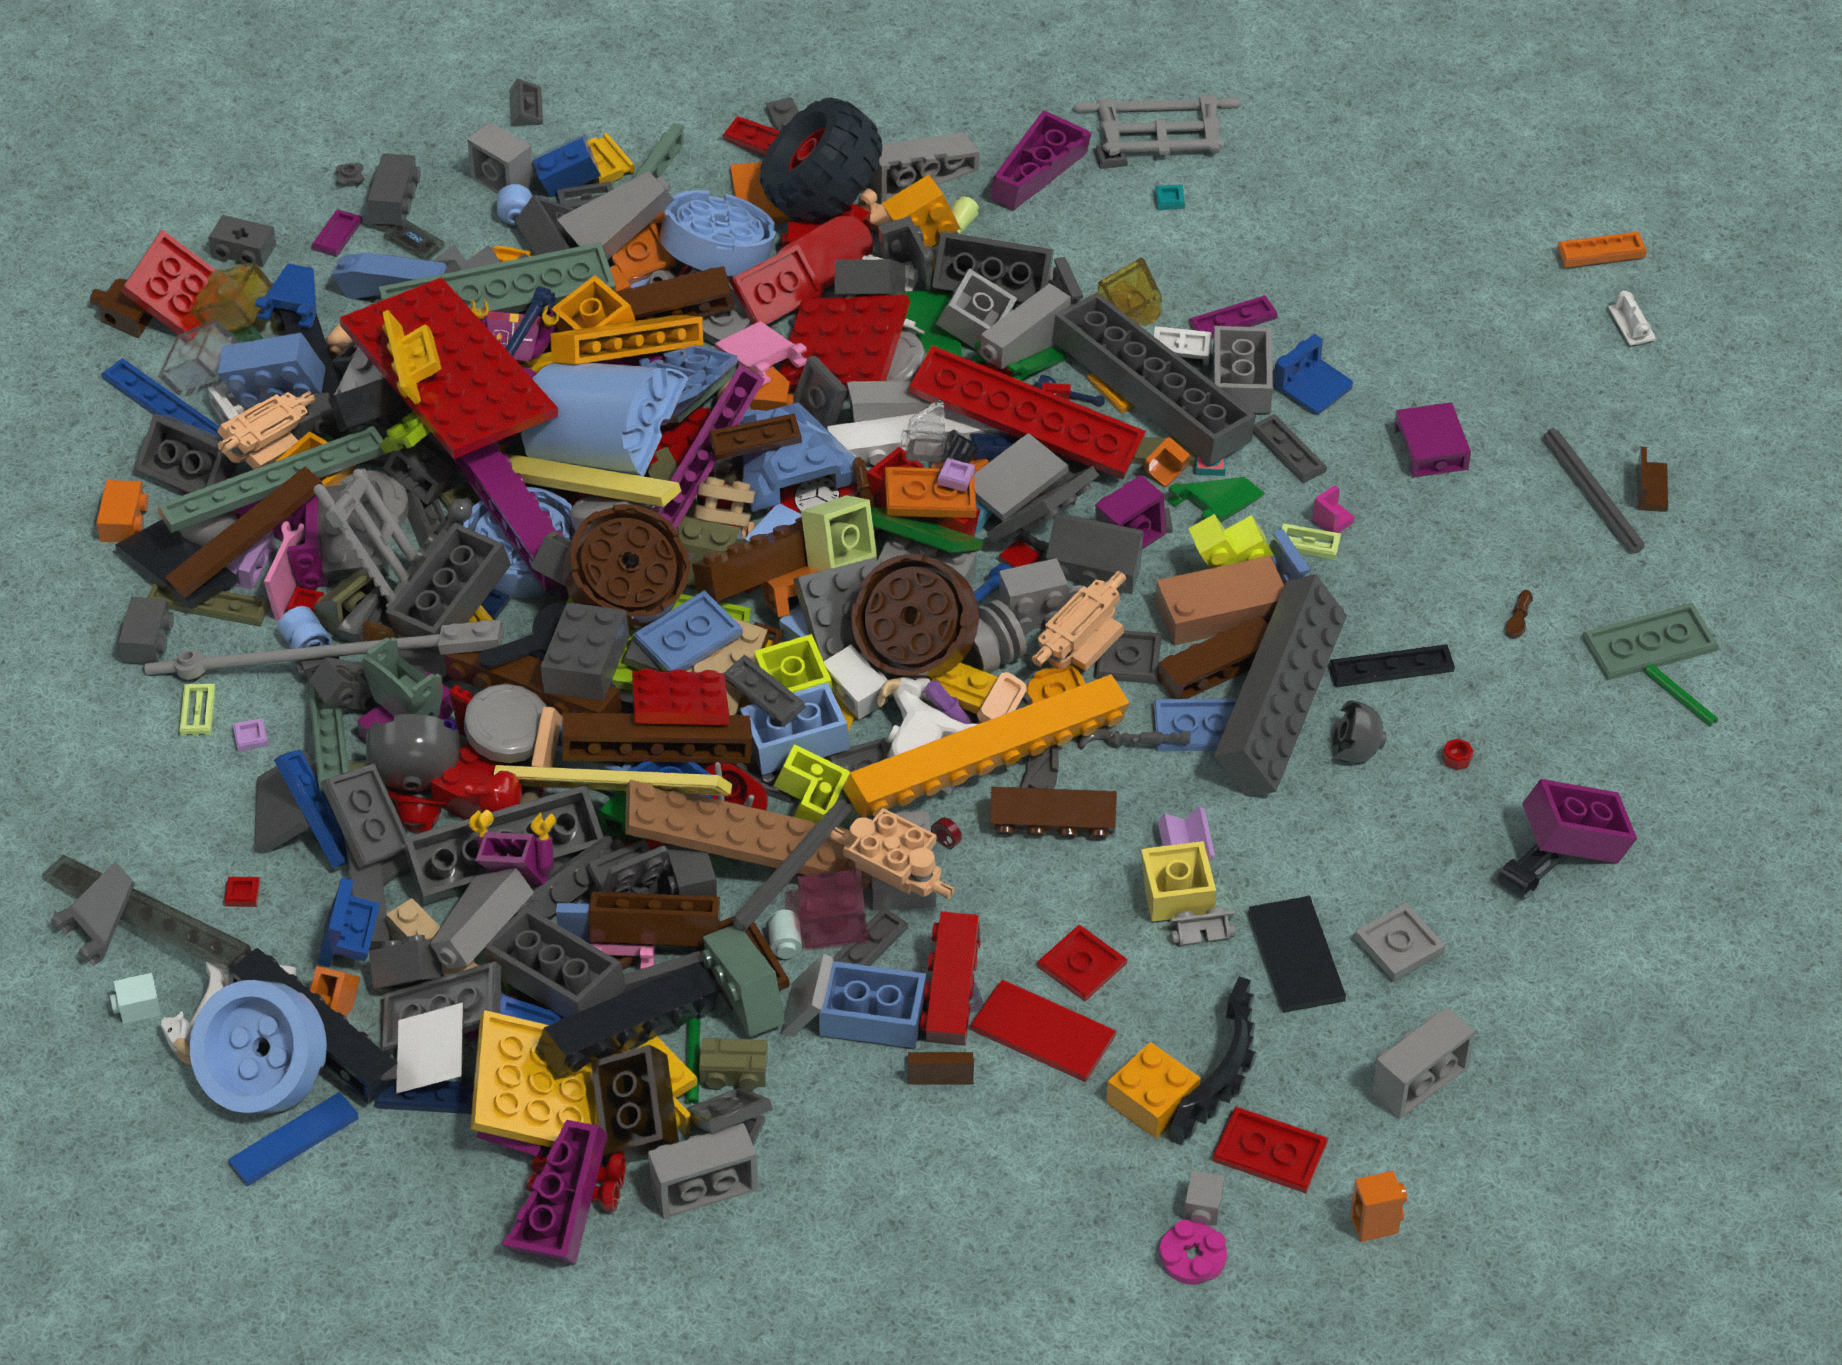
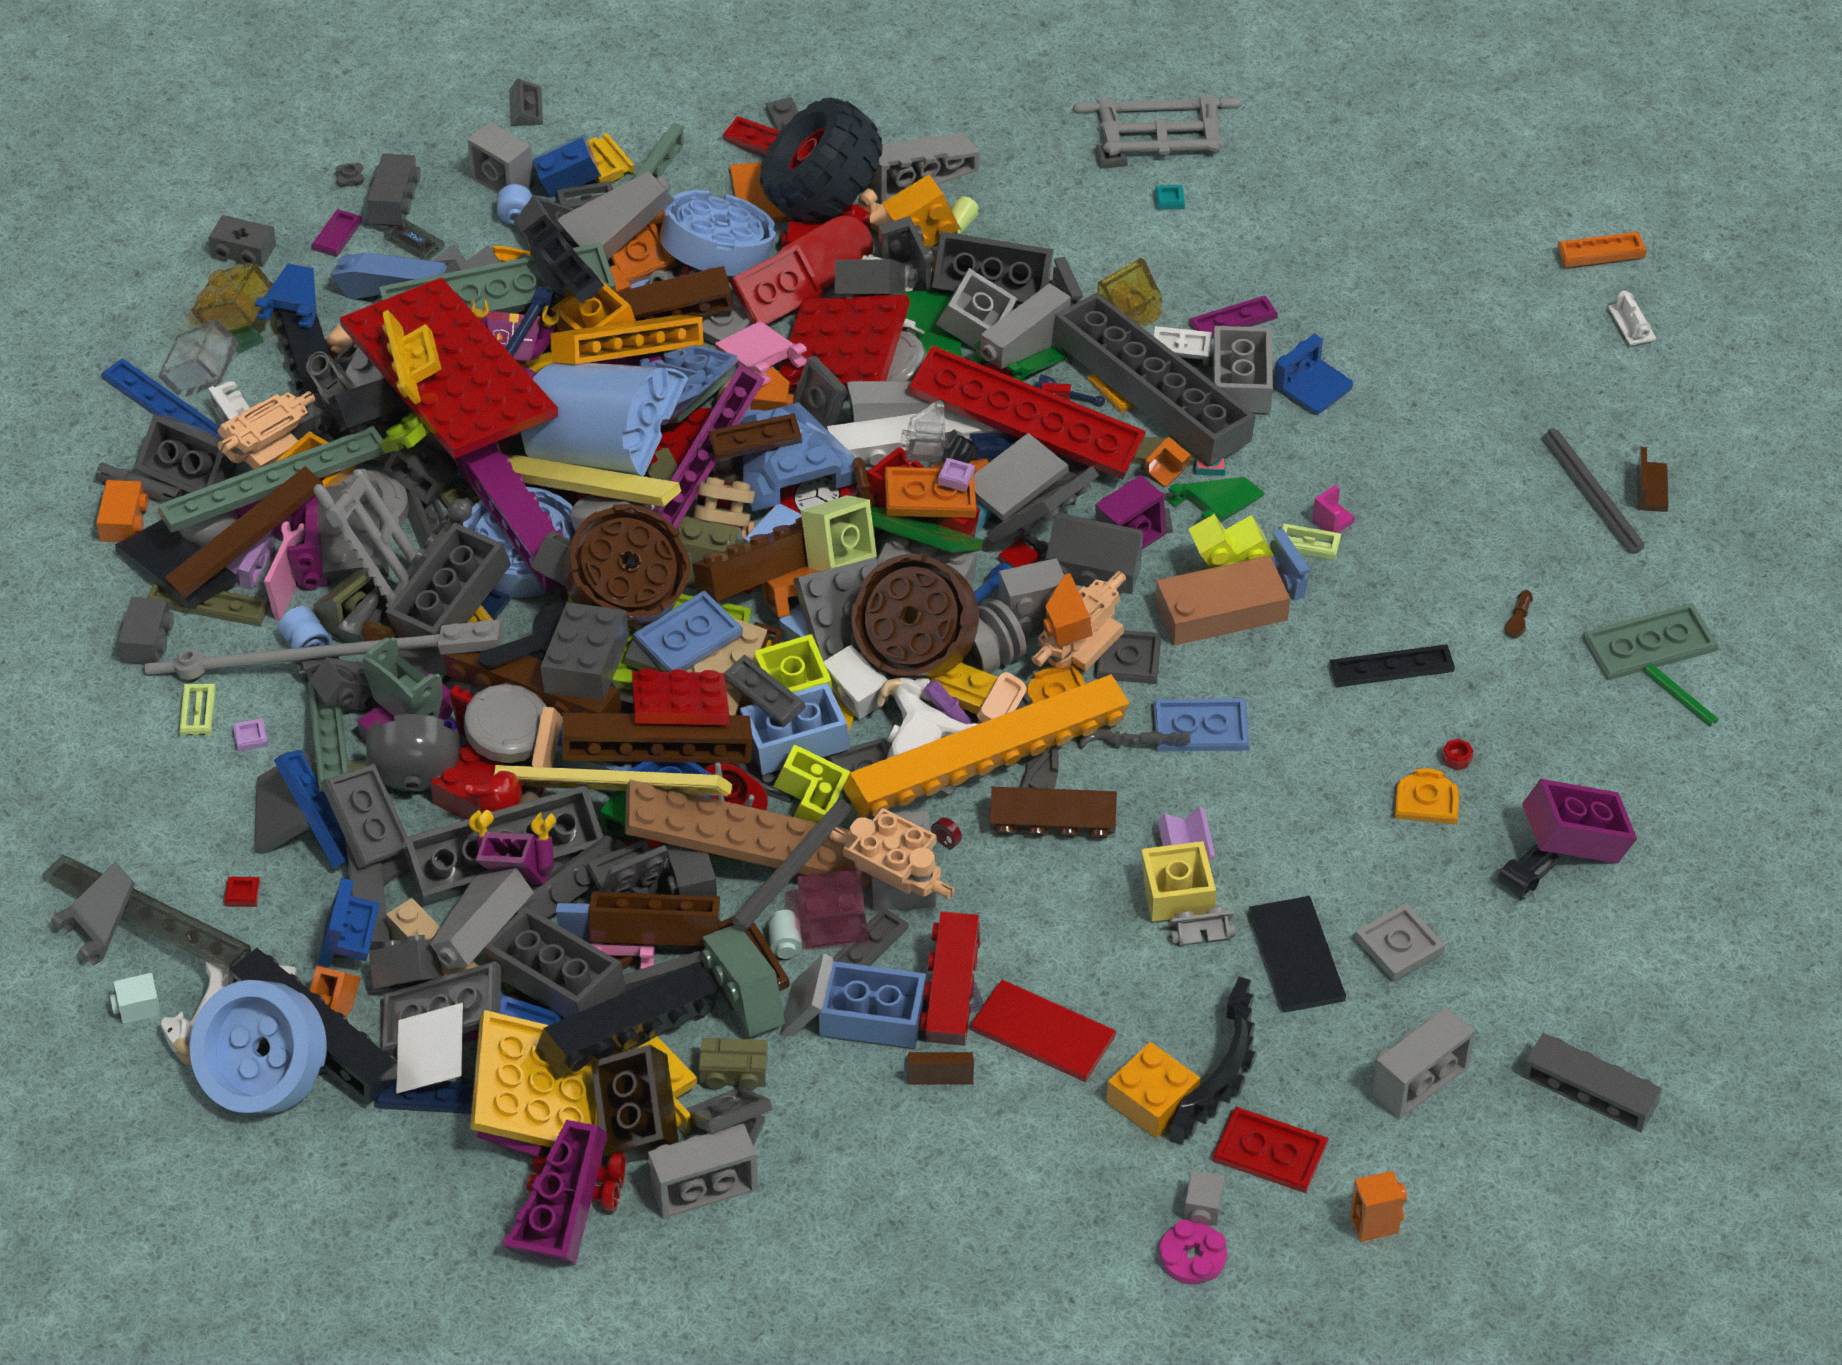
reddish brown torso [90,278,154,338] -> none
red plate [120,230,230,342] -> none
medium blue brick [217,333,326,407] -> none
blue tile [228,1092,359,1187] -> none
red tile [286,587,325,614] -> none
red piece [387,791,448,833] -> none
green piece [686,1018,701,1104] -> none
magenta wedge [990,110,1092,210] -> none
red tile [1037,925,1127,1002] -> none
reddish brown brick [1157,615,1268,699] -> none
dark grey brick [1214,574,1347,797] -> none
dark grey tile [1253,414,1327,483] -> none
dark grey cylinder [1332,700,1387,763] -> none
magenta panel [1394,402,1471,478] -> none
none -> dark grey pin [96,462,183,502]
none -> dark grey piece [306,351,356,405]
none -> black piece [523,215,604,303]
none -> orange slope [1043,573,1093,647]
none -> light orange tile [1395,768,1459,824]
none -> dark grey brick [1523,1033,1662,1133]

